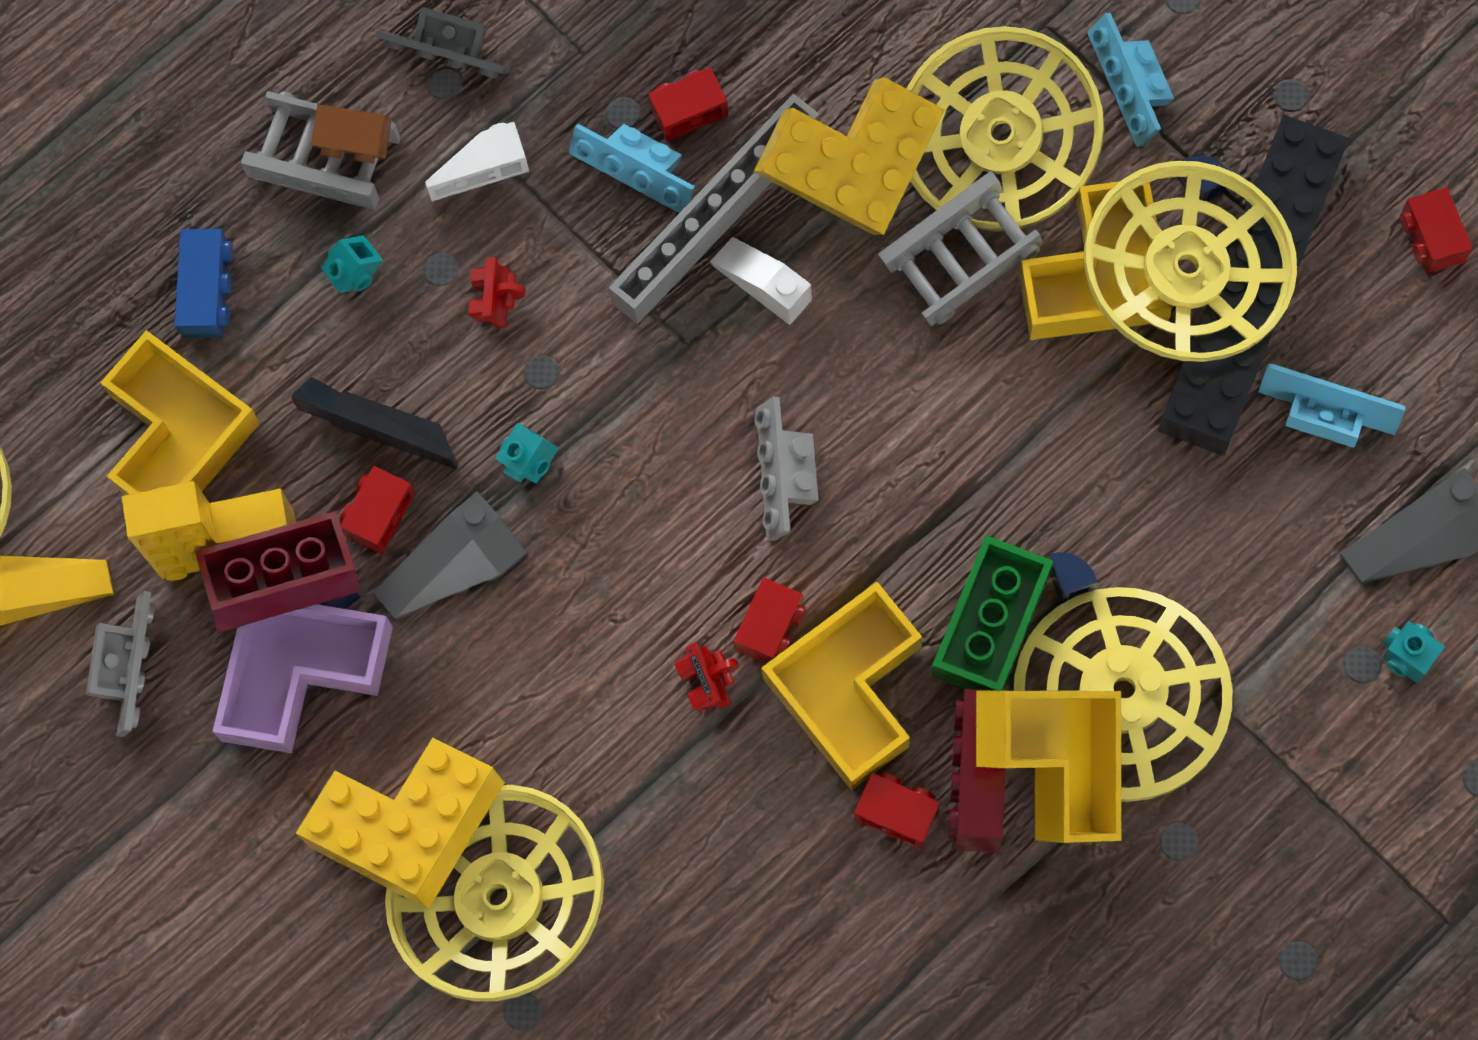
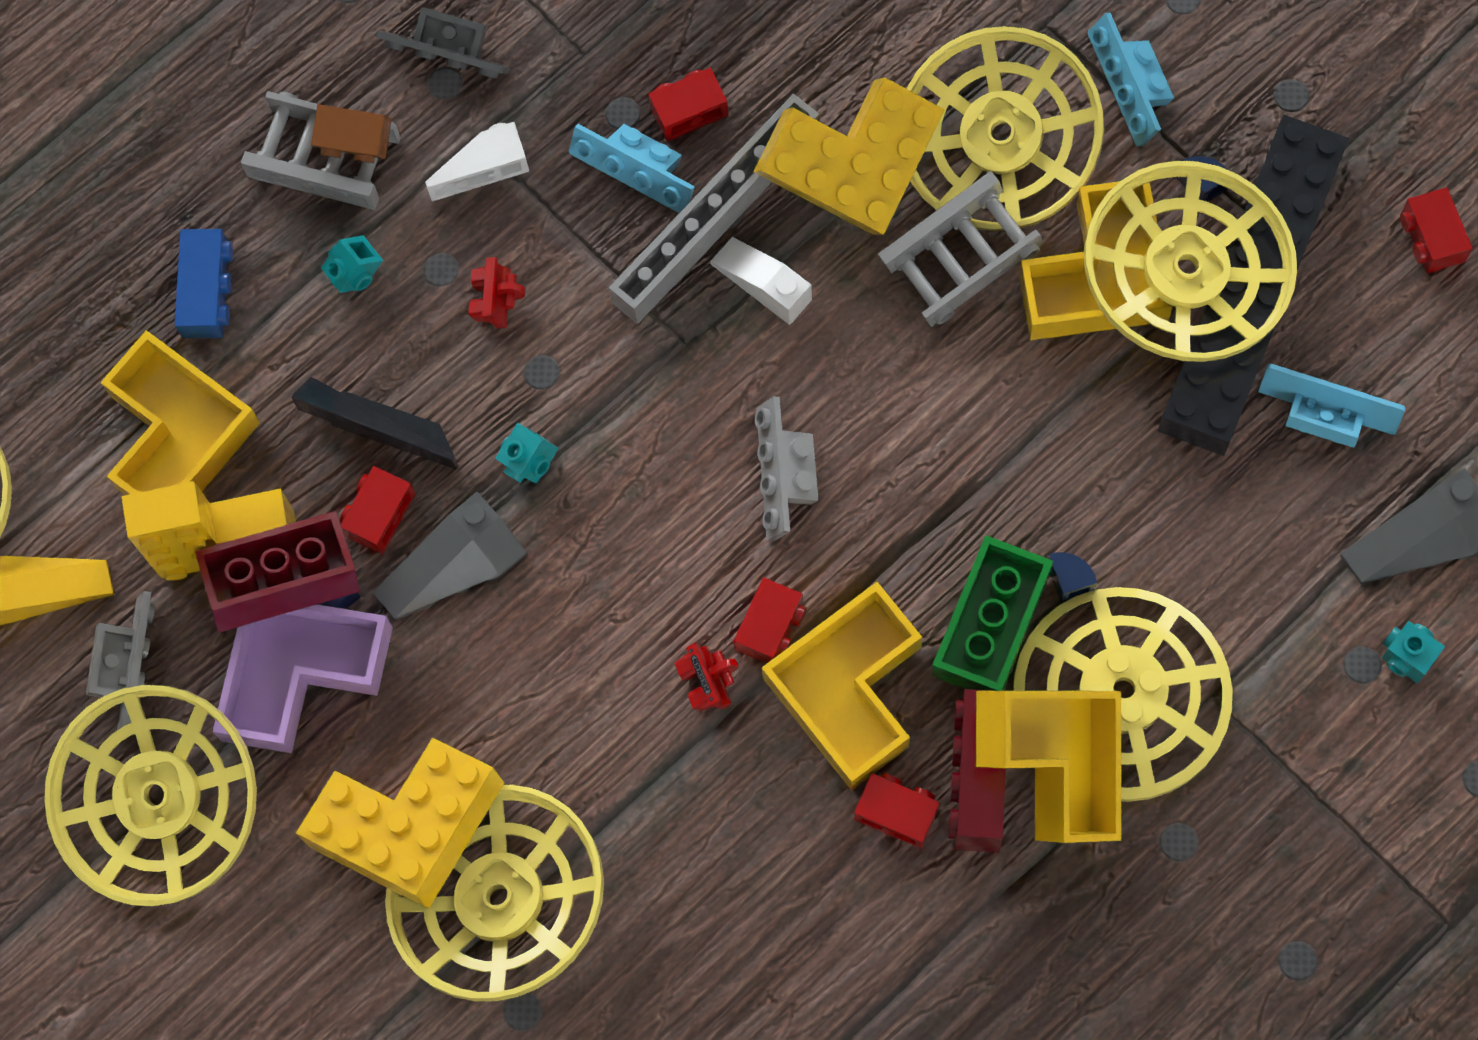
none -> light yellow dish [45,685,257,906]

